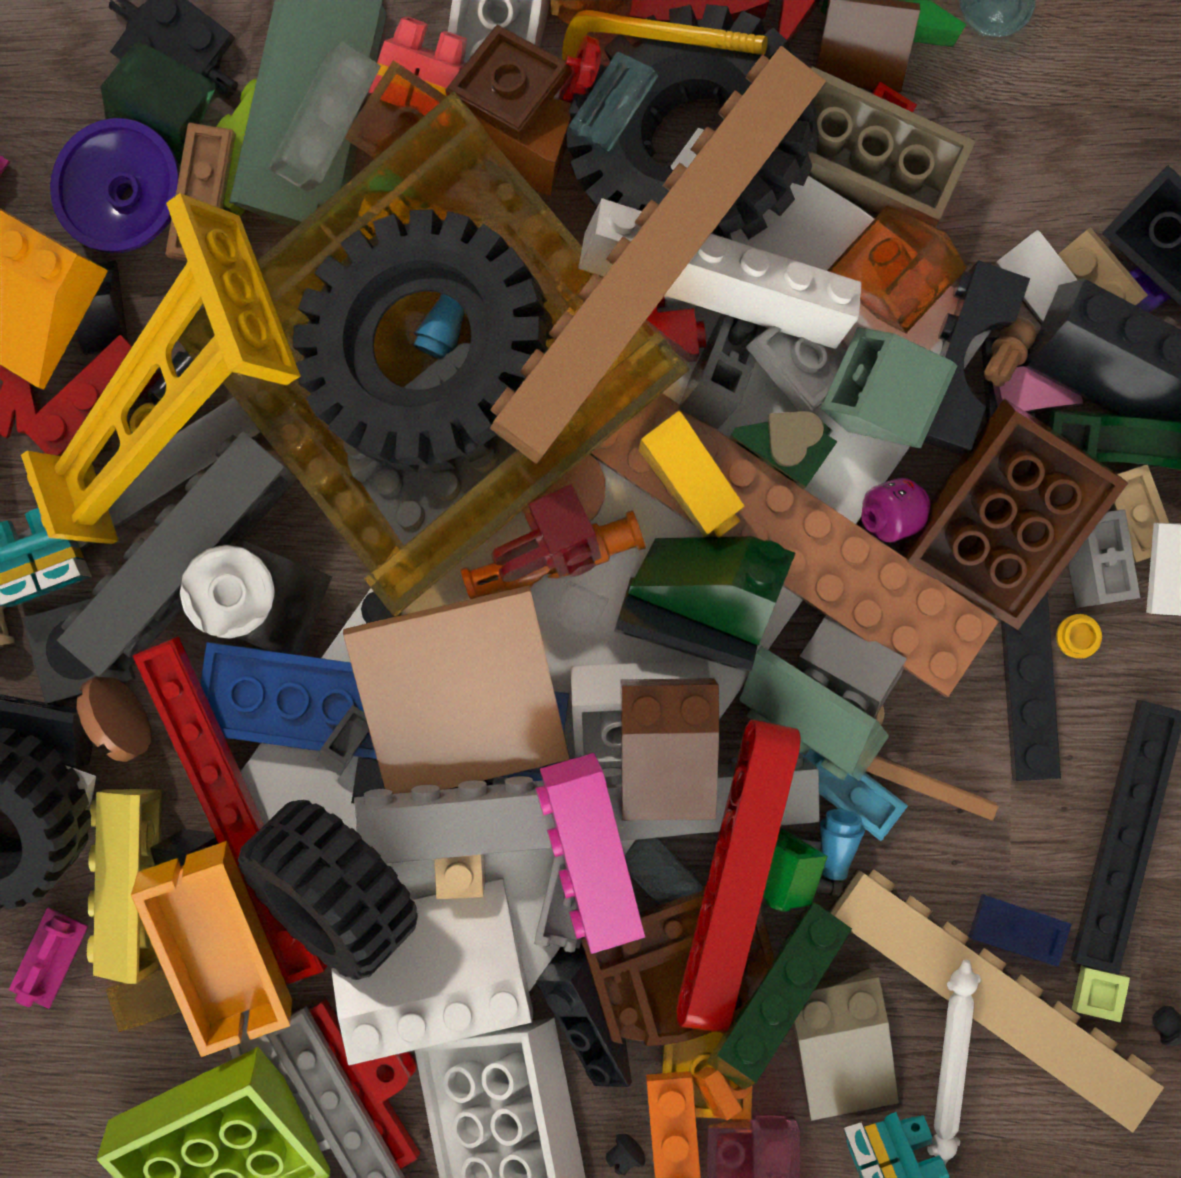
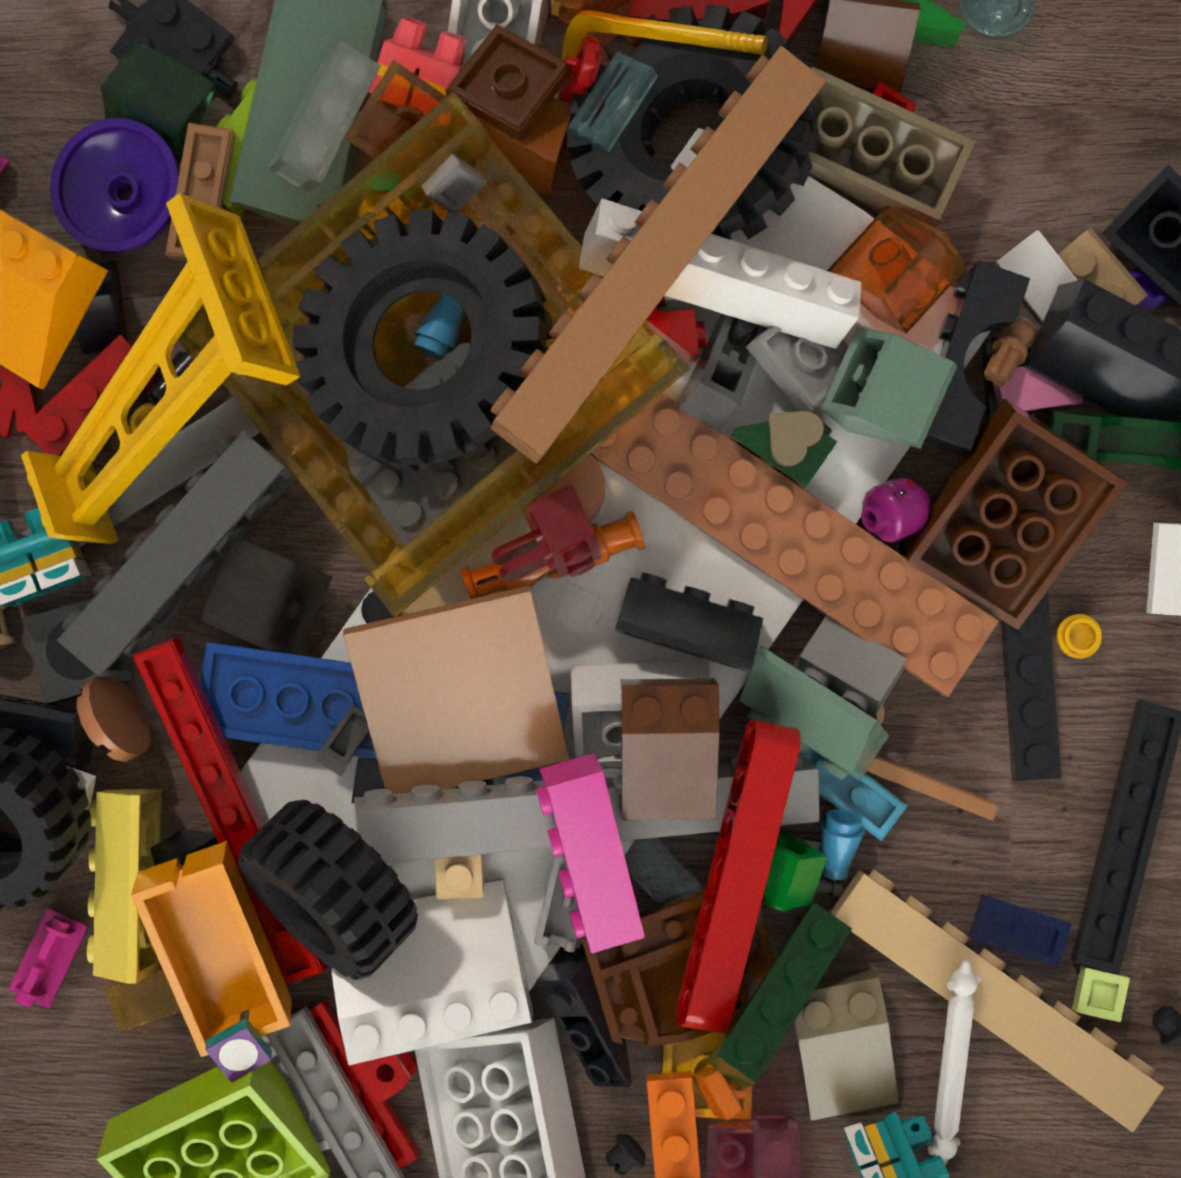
white tile [180,545,275,639] -> none
dark green slope [628,536,796,645] -> none
yellow slope [638,411,744,538] -> none
light grey hinge [1068,509,1140,608] -> none
tan plate [1111,465,1169,563] -> none
none -> tile [205,1018,271,1082]
none -> light grey tile [421,153,487,213]

